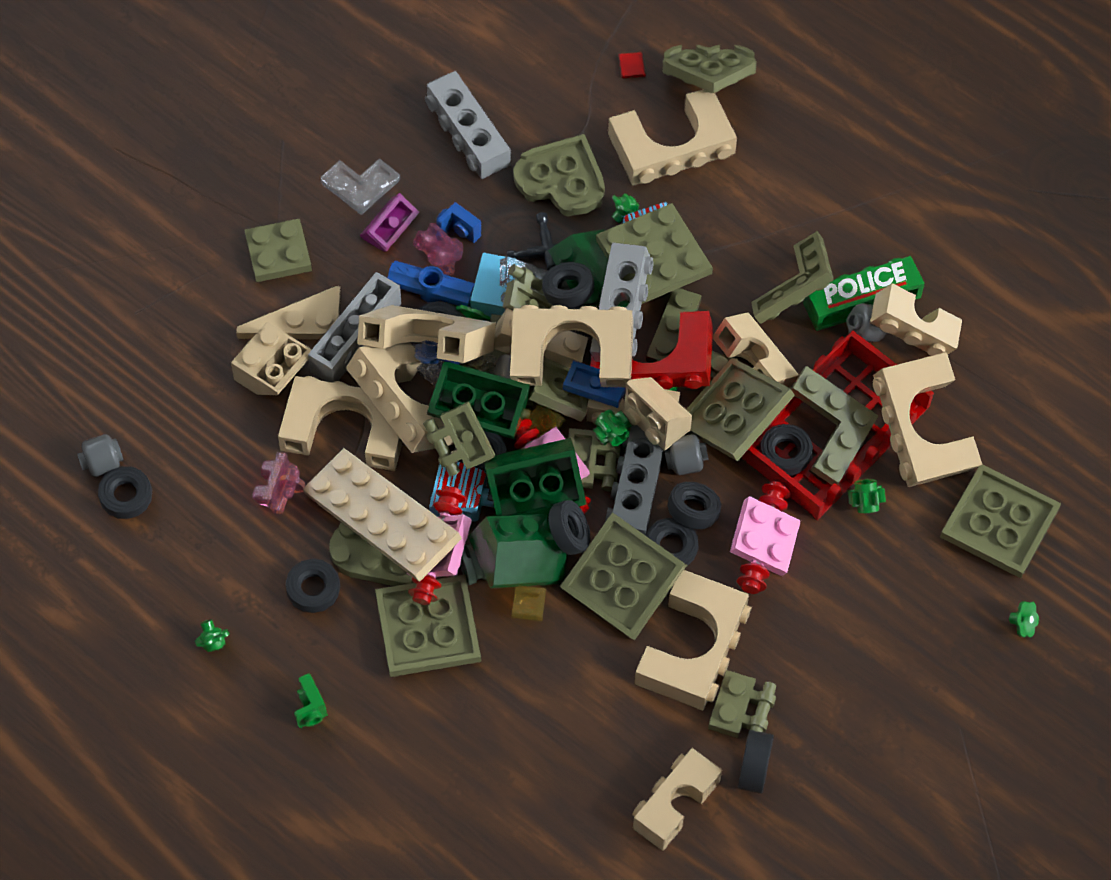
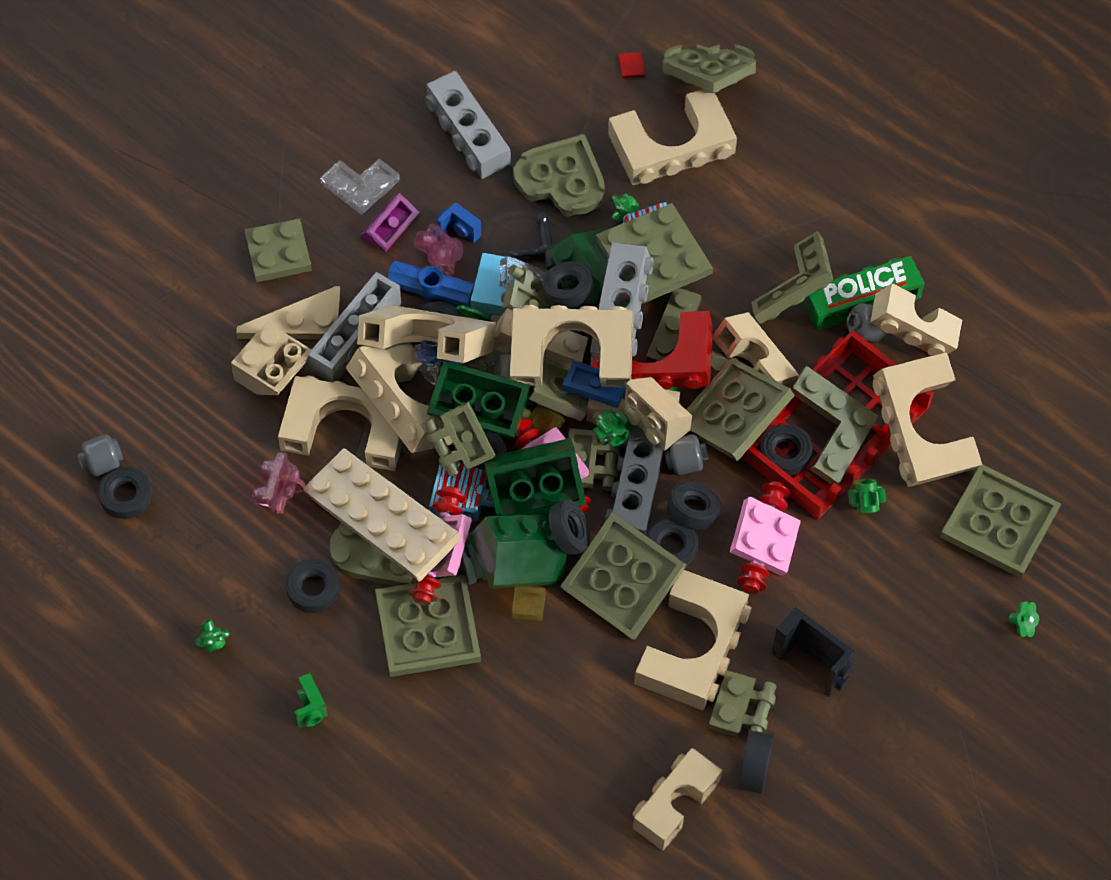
none -> black panel [771,607,855,697]

